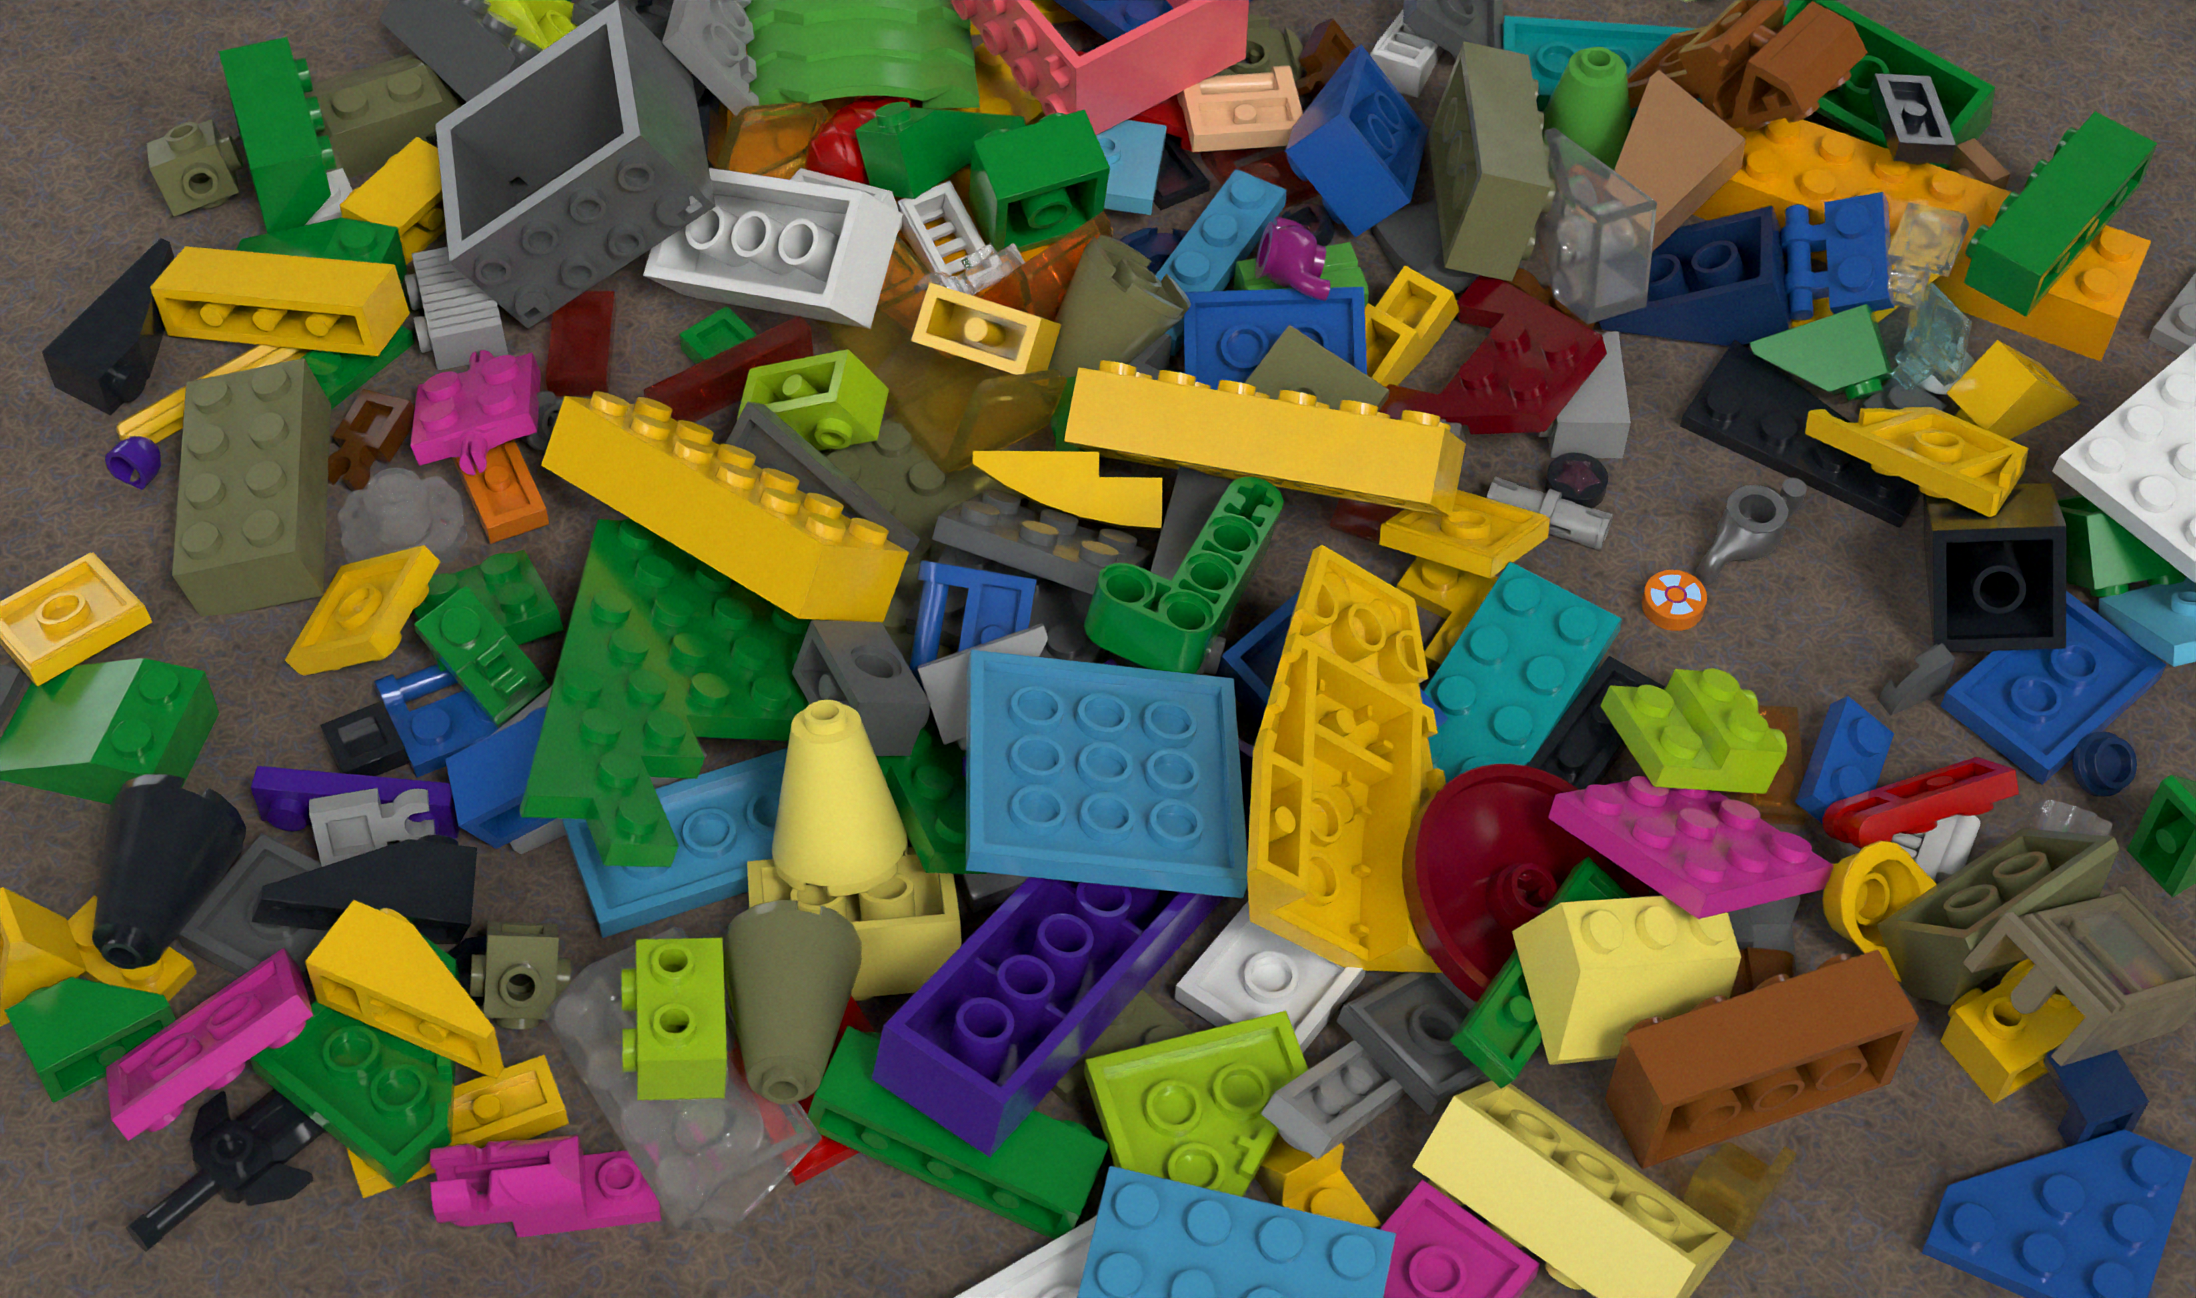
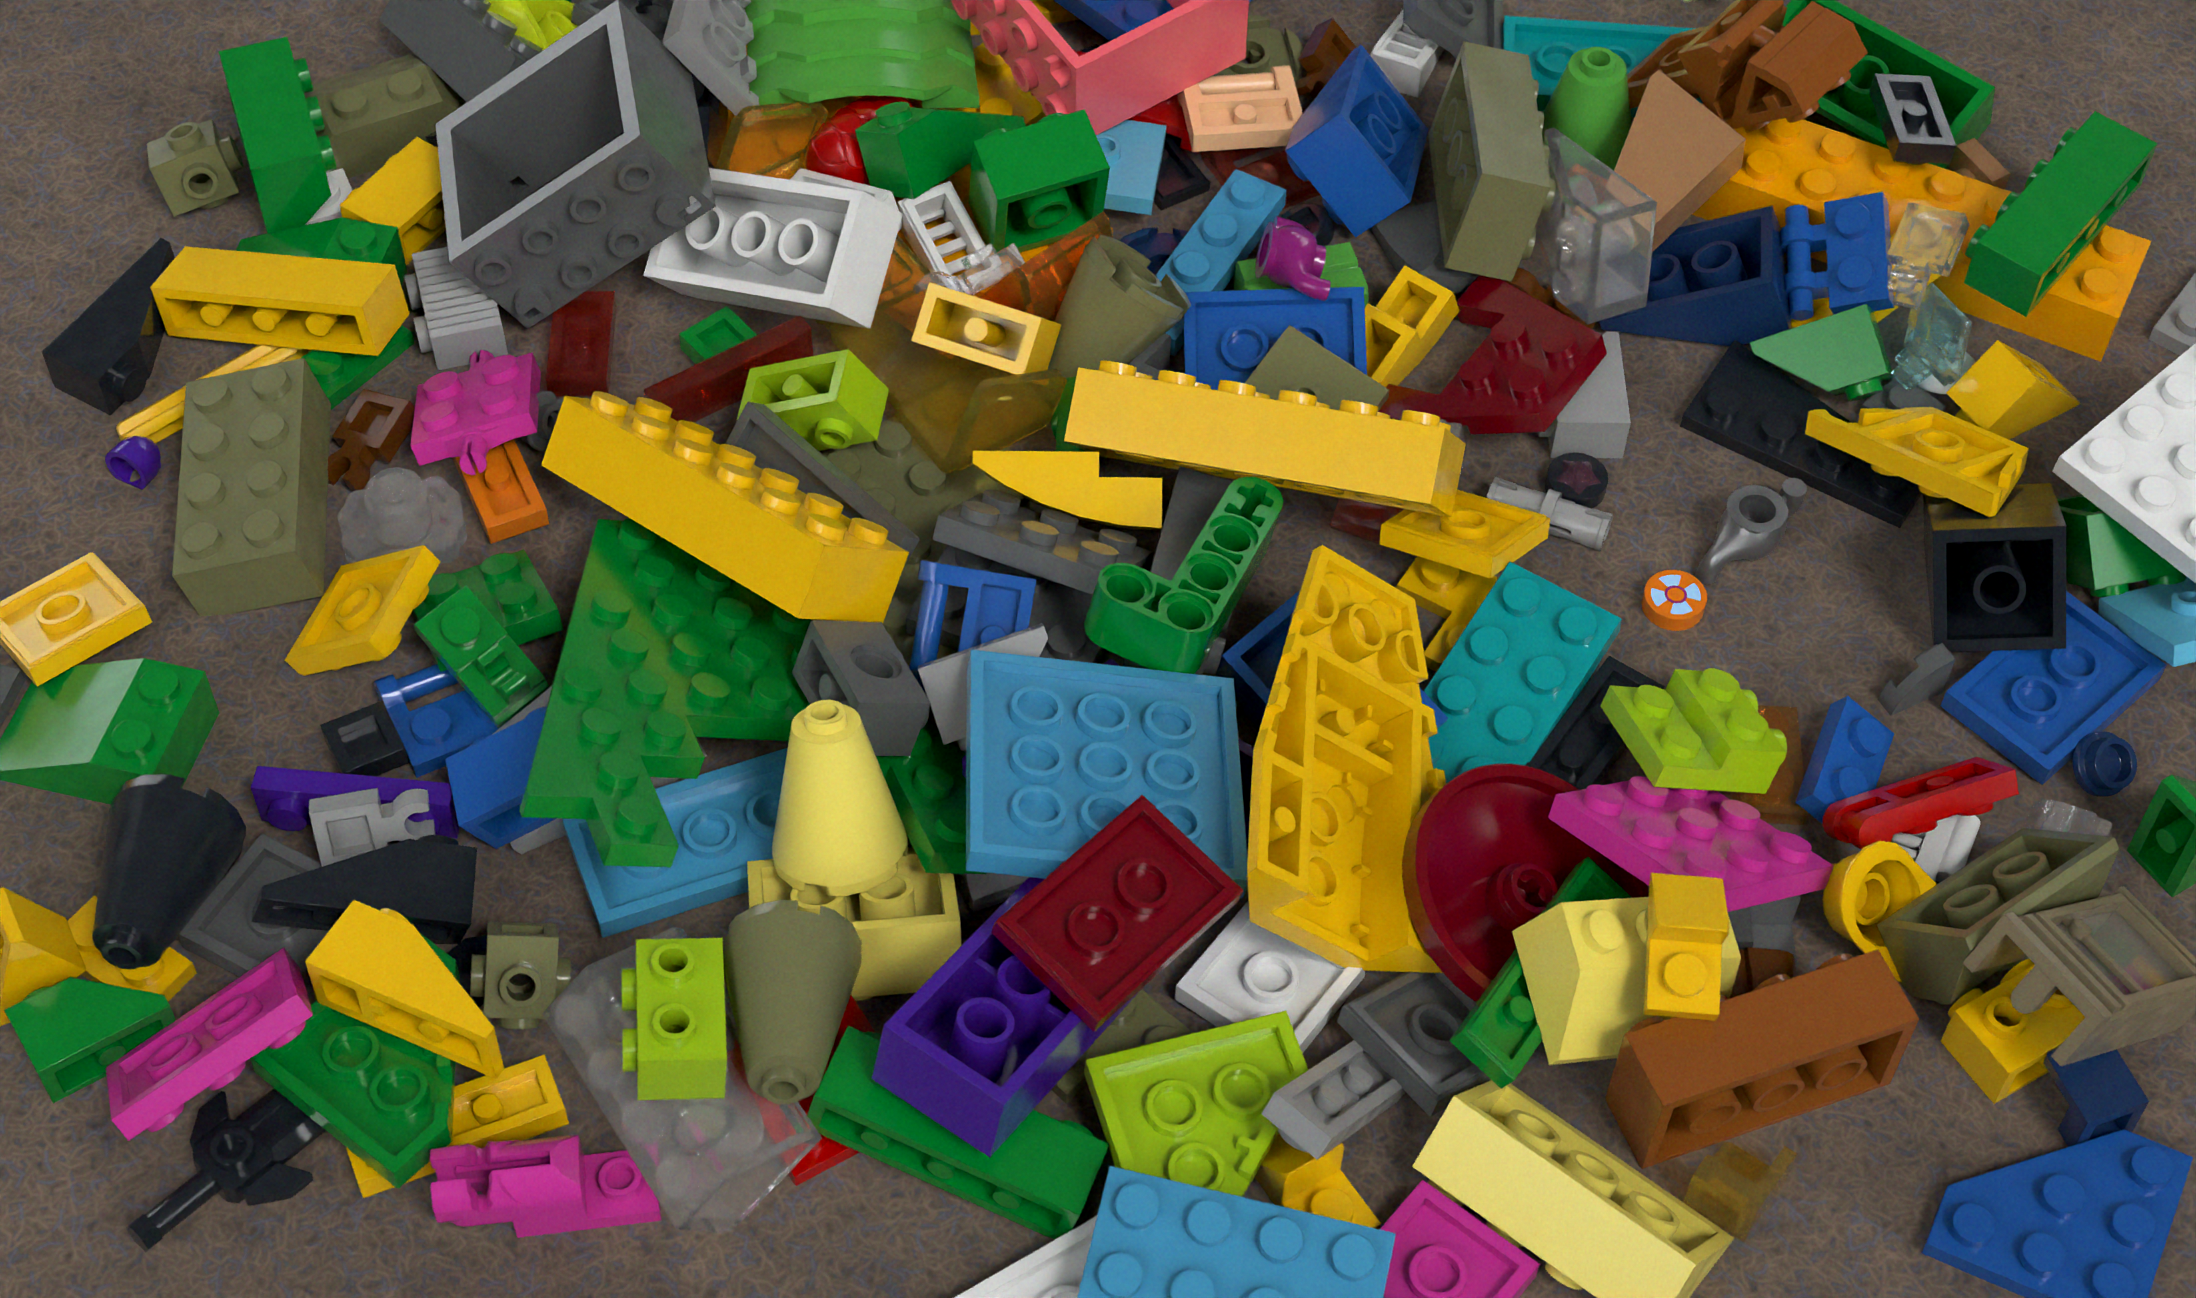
none -> dark red tile [991,795,1244,1032]
none -> yellow slope [1643,873,1729,1021]

